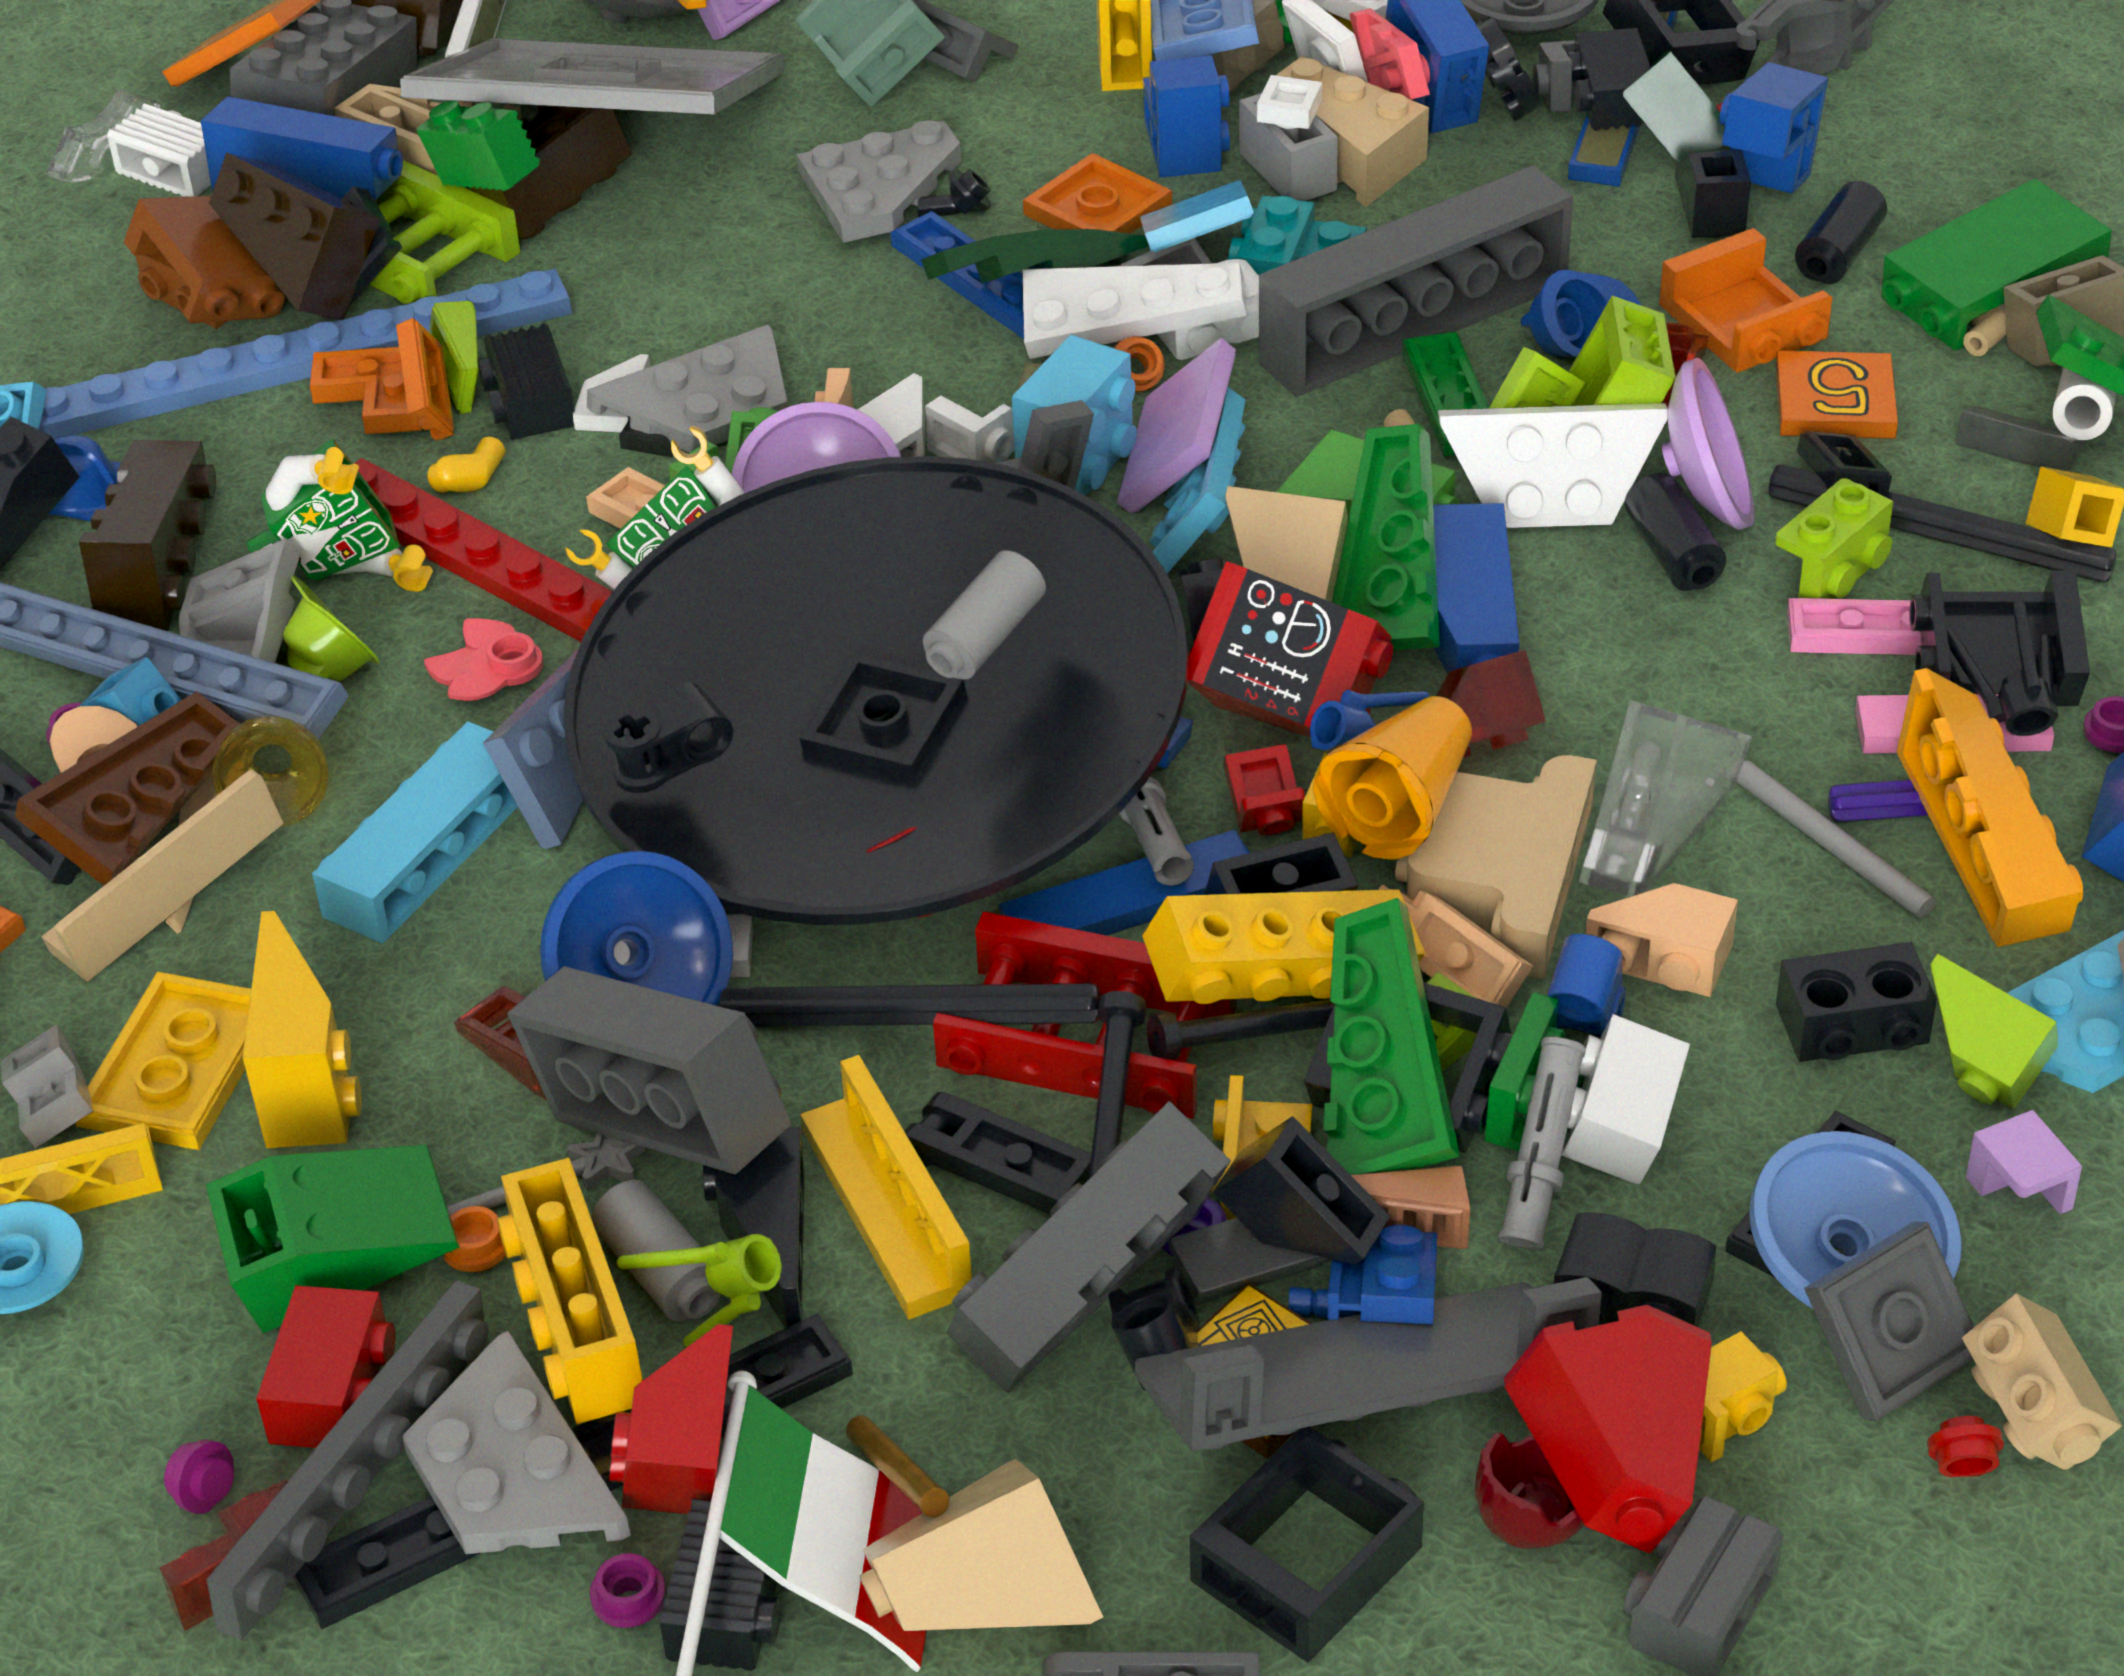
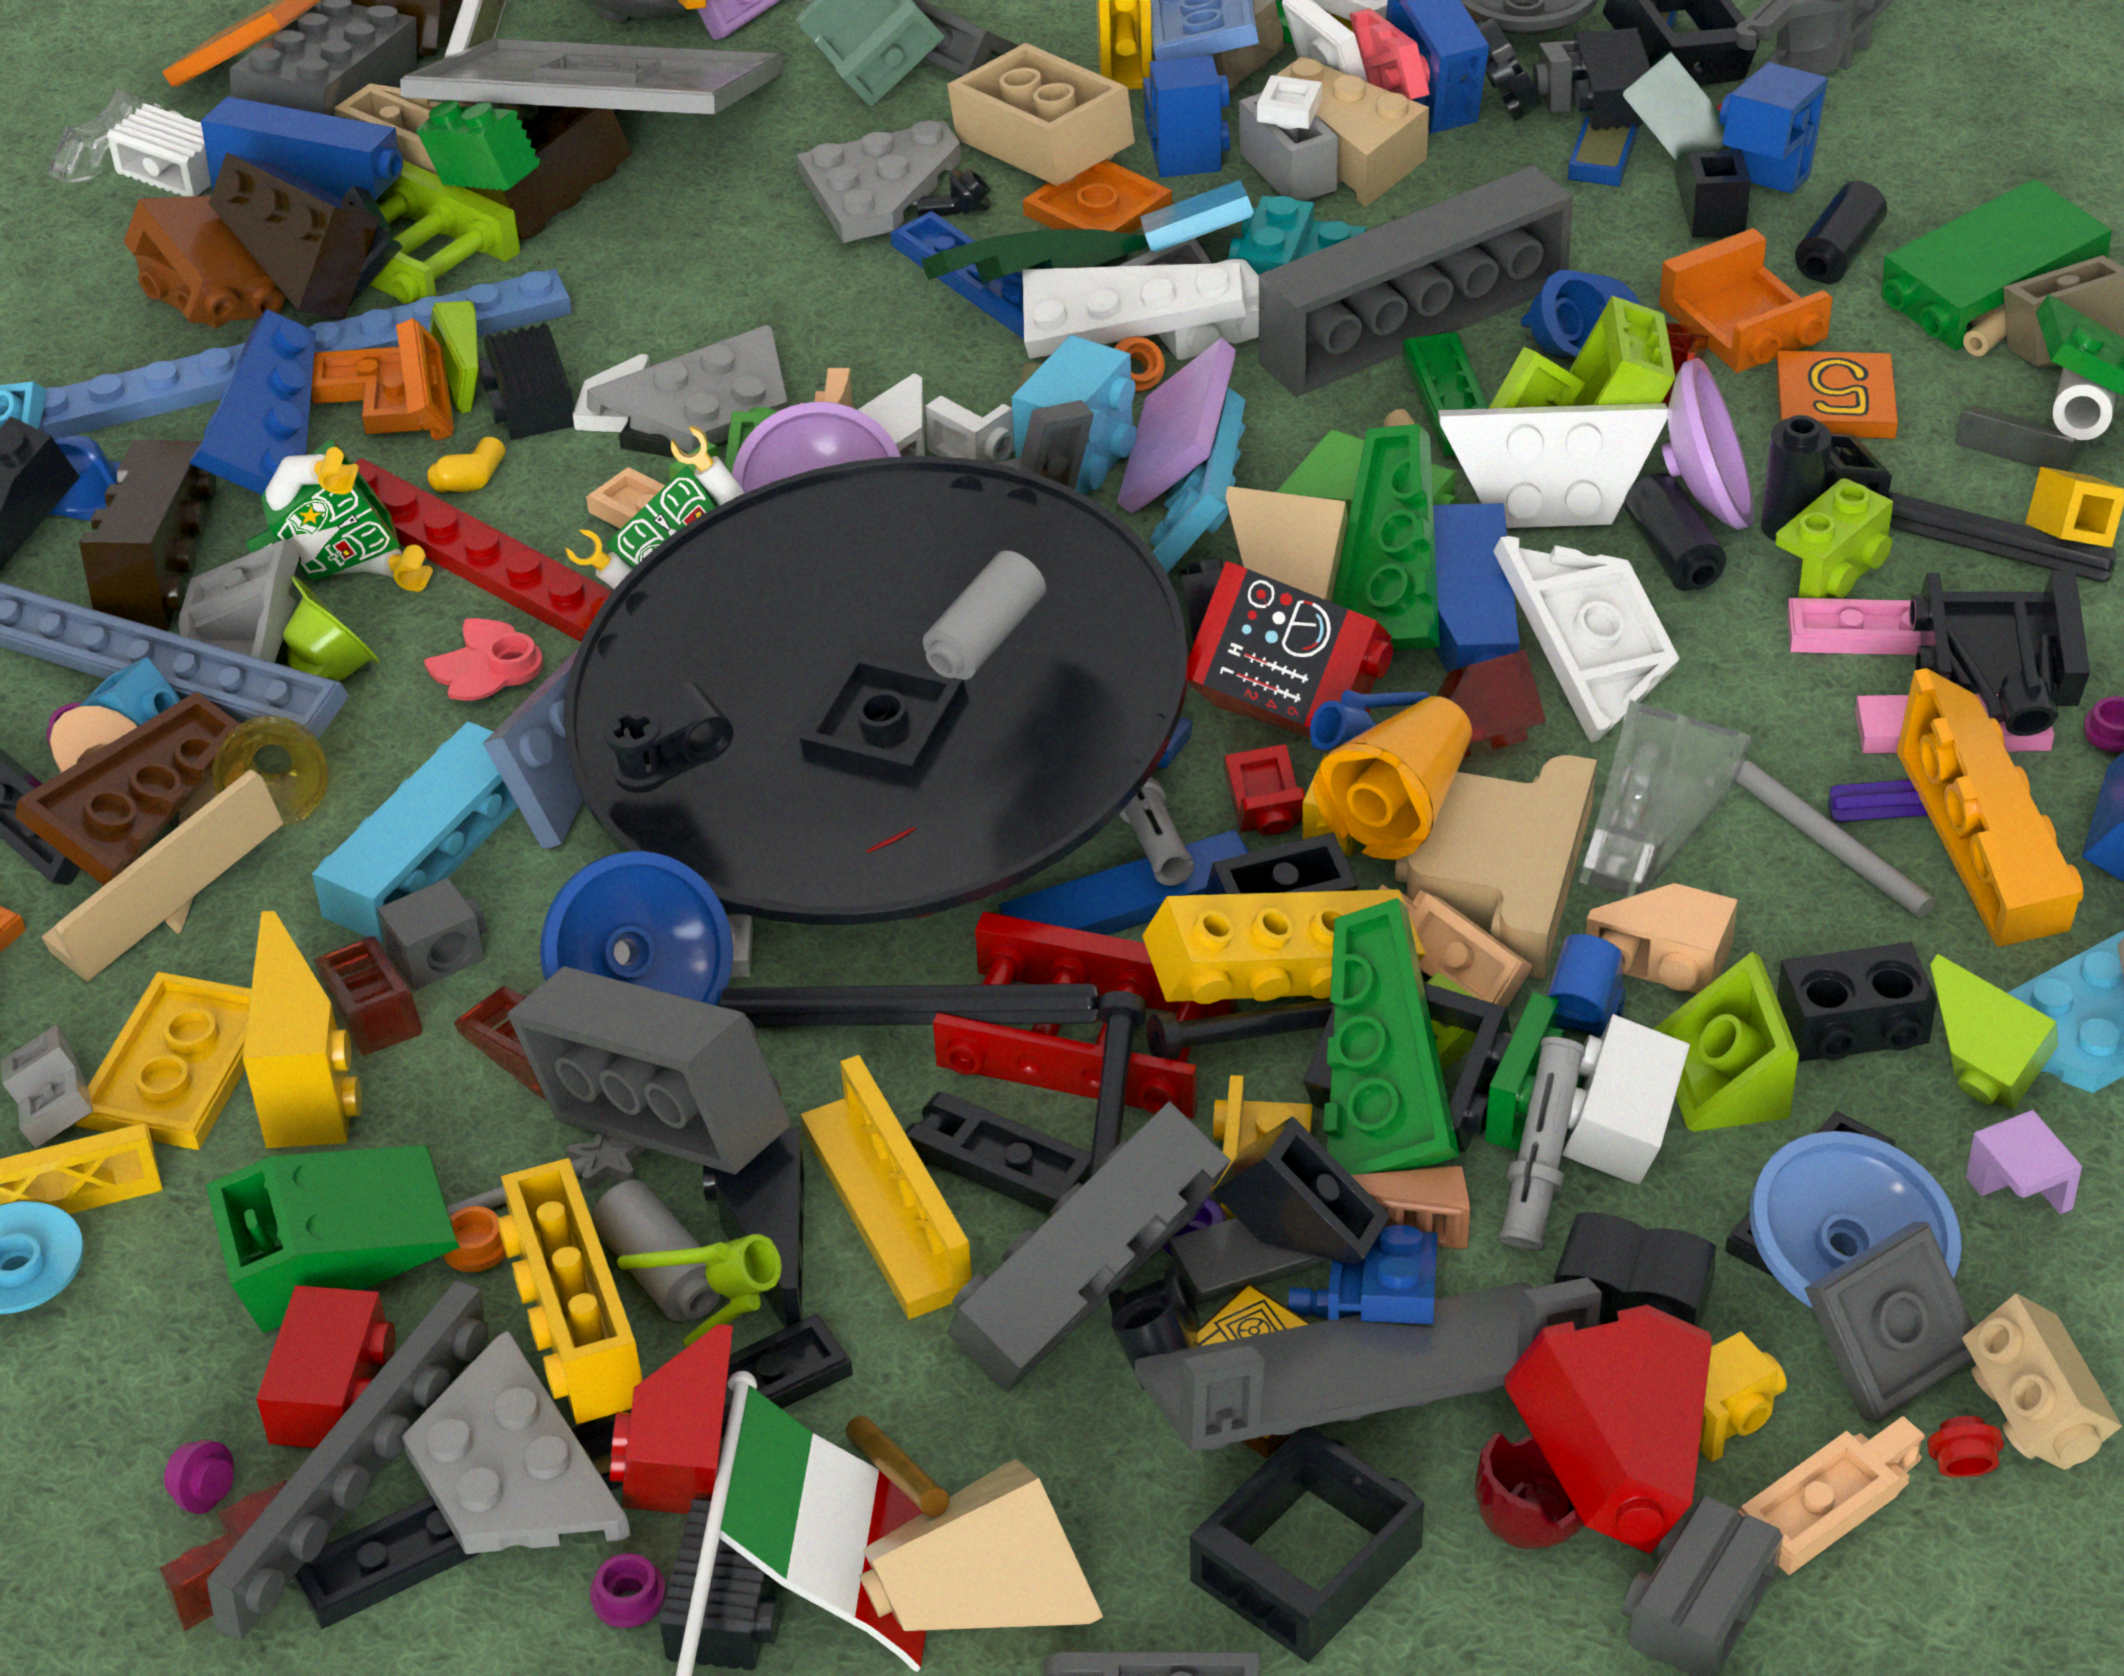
none -> blue wing [189,309,316,495]
none -> clear red slope [314,936,423,1056]
none -> dark grey brick [377,878,487,991]
none -> tan brick [947,43,1135,186]
none -> white wing [1493,536,1680,743]
none -> lime slope [1653,951,1799,1132]
none -> light nougat hinge [1737,1416,1925,1575]
none -> black brick [1761,415,1831,541]

